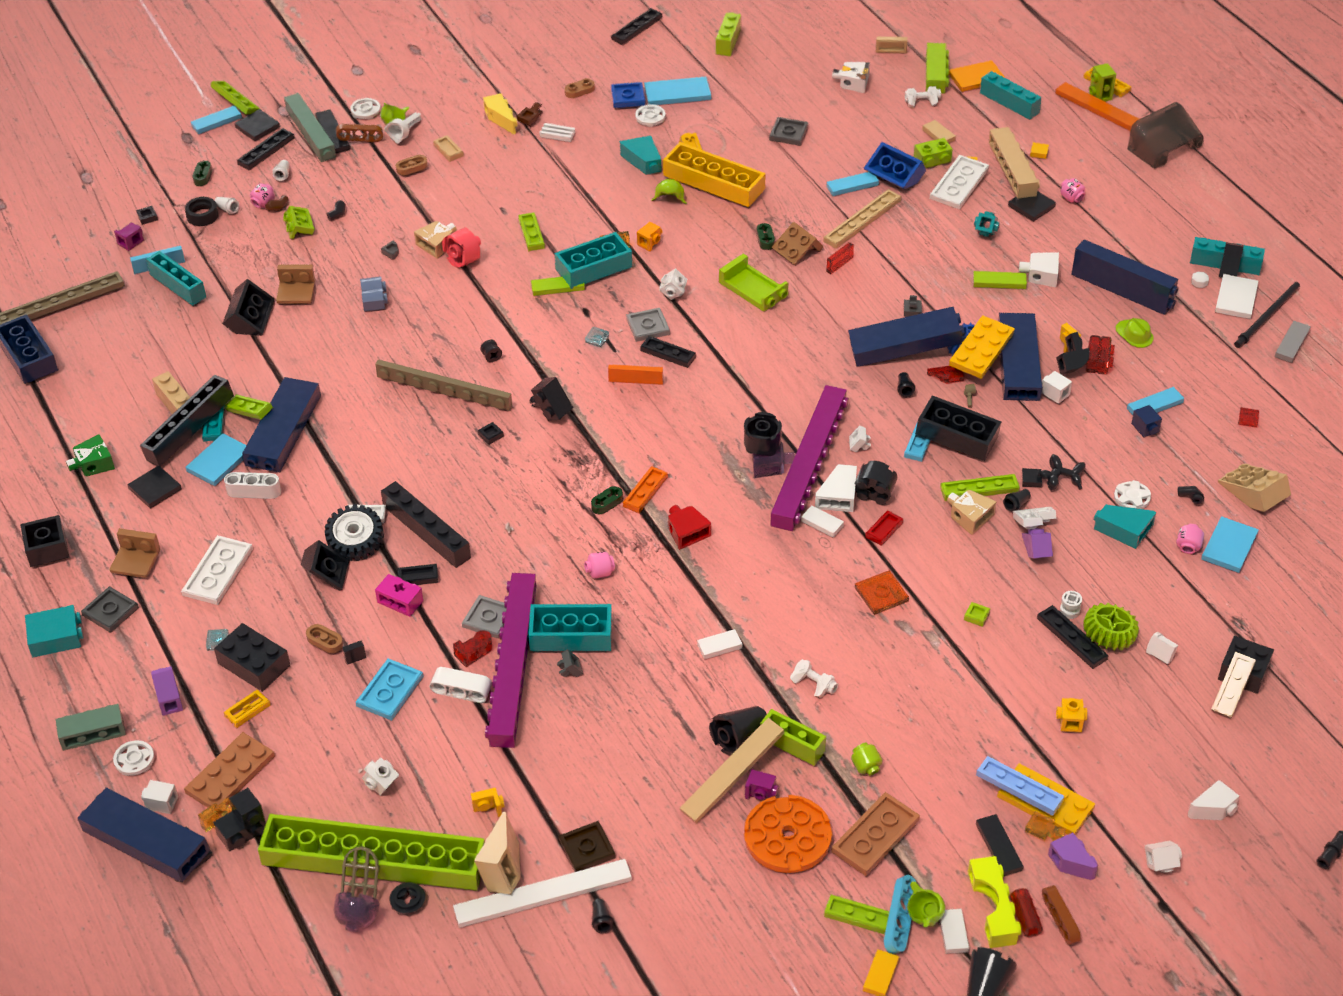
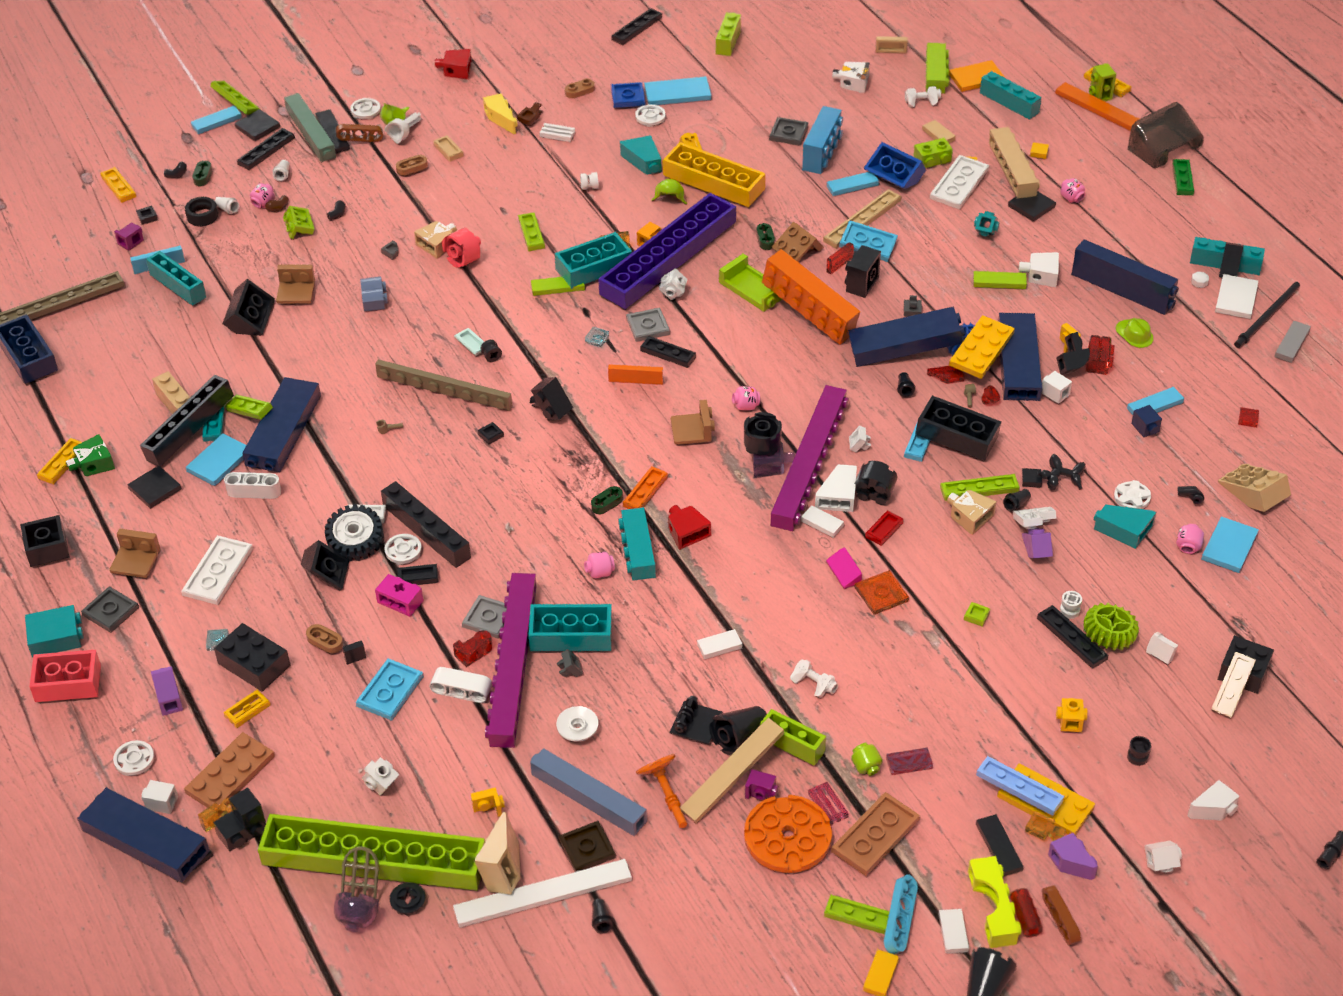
sand green brick [55,704,126,751] -> none
lime hair [907,881,945,927] -> none
none -> coral brick [29,649,101,702]
none -> yellow tile [37,438,82,485]
none -> yellow tile [100,167,136,203]
none -> black arm [164,162,187,178]
none -> dark tan hand [376,419,403,434]
none -> white wheel [385,534,422,565]
none -> red torso [435,49,472,79]
none -> light aqua tile [454,328,484,356]
none -> sand blue brick [530,748,647,836]
none -> white dish [556,706,598,741]
none -> white wheel [580,172,599,190]
none -> dark purple brick [598,193,736,309]
none -> teal brick [618,507,656,581]
none -> orange dish [636,754,687,828]
none -> black hinge [669,695,723,745]
none -> medium nougat bracket [670,400,715,444]
none -> bright pink head [732,386,760,410]
none -> orange brick [762,249,861,345]
none -> dark azure brick [802,106,844,174]
none -> clear pink tile [808,782,849,825]
none -> dark pink slope [826,547,862,589]
none -> medium azure tile [839,220,898,262]
none -> black brick [845,245,881,298]
none -> tile [886,747,933,775]
none -> clear red tile [981,385,1000,405]
none -> black wheel [1127,736,1151,766]
none -> green tile [1172,159,1194,196]

